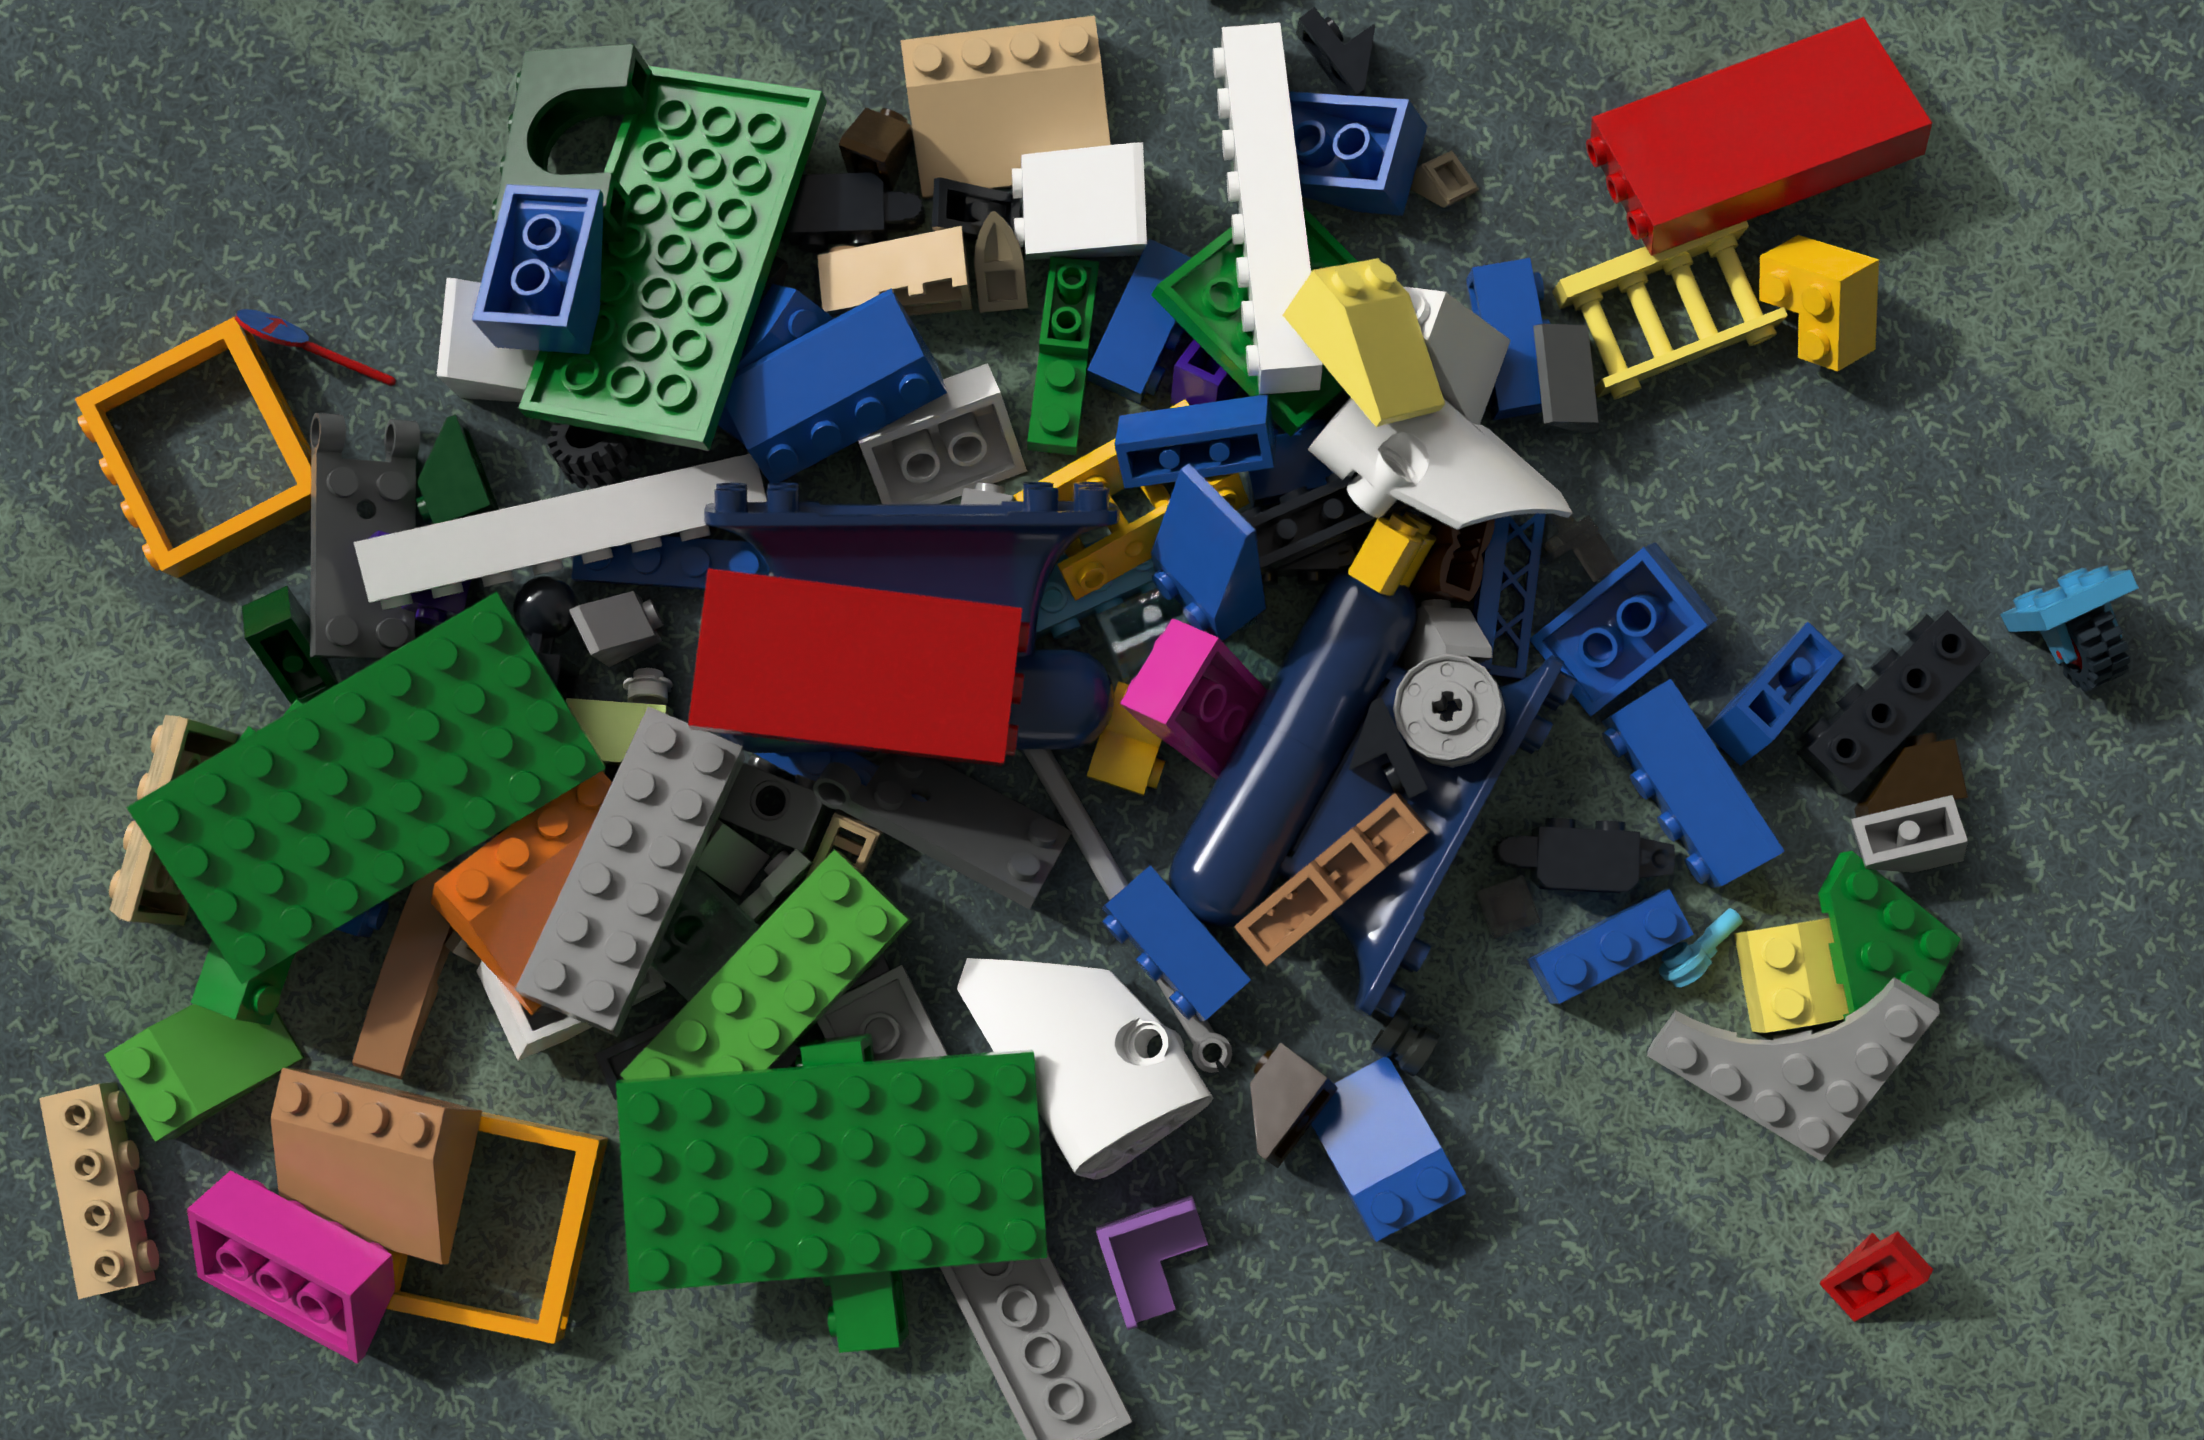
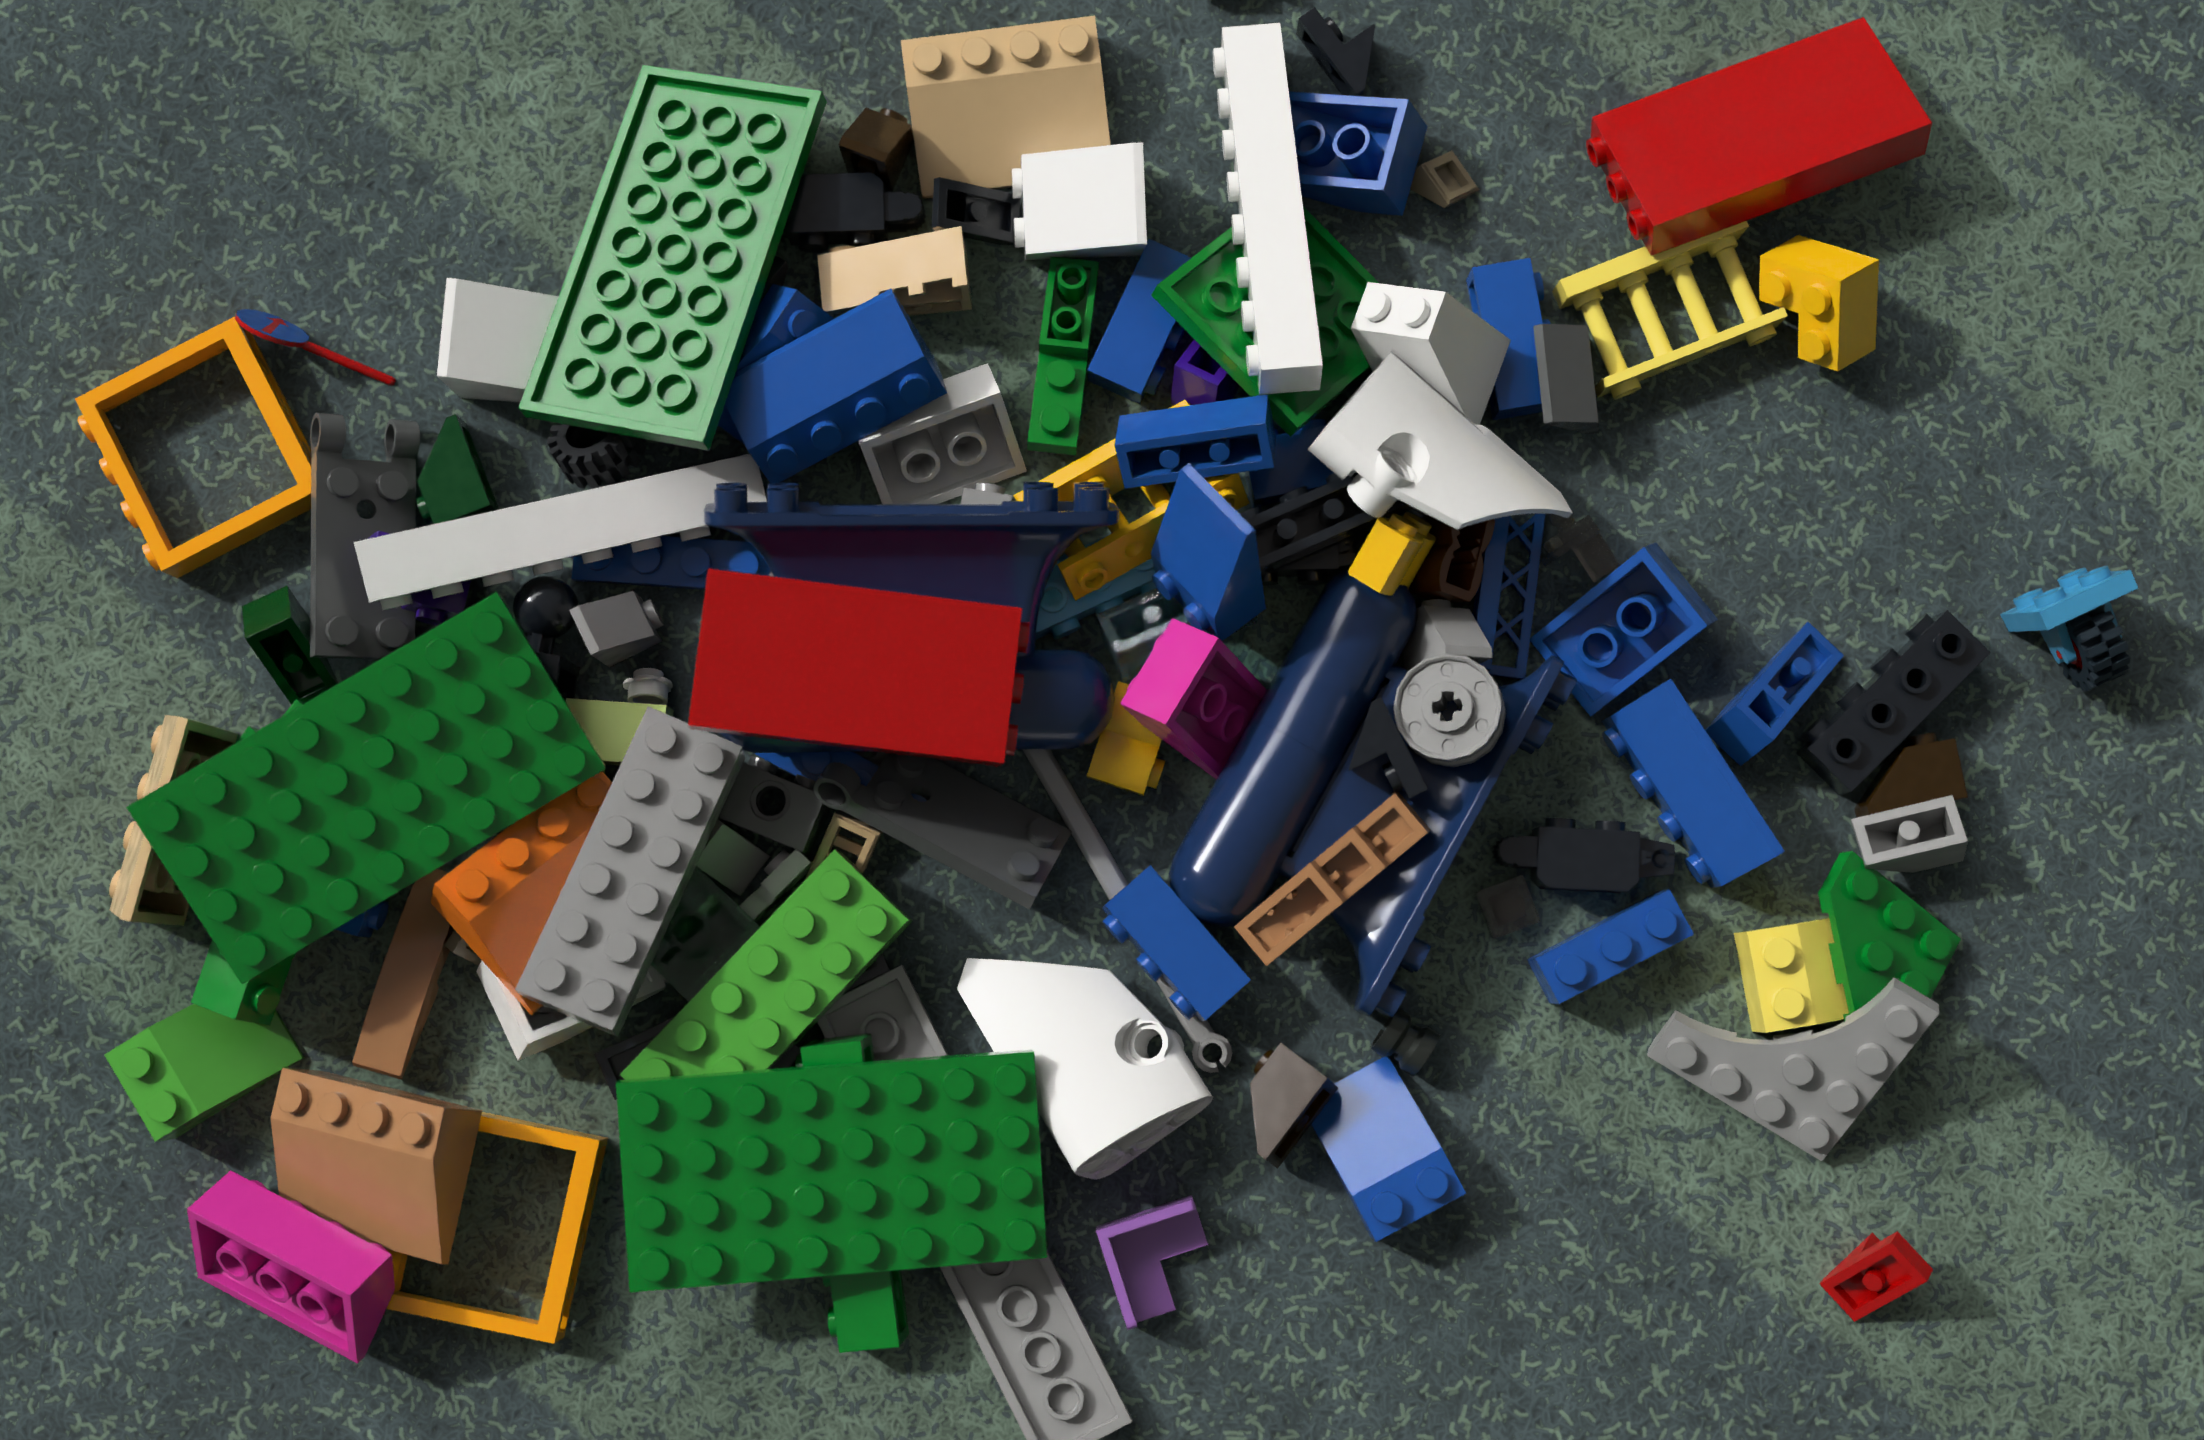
tan brick [39,1082,159,1299] -> none
blue slope [472,184,604,354] -> none
arch [492,44,652,243] -> none
dark tan plate [974,211,1029,313] -> none
light yellow slope [1283,258,1445,427] -> none
medium azure plate [1659,908,1743,988] -> none

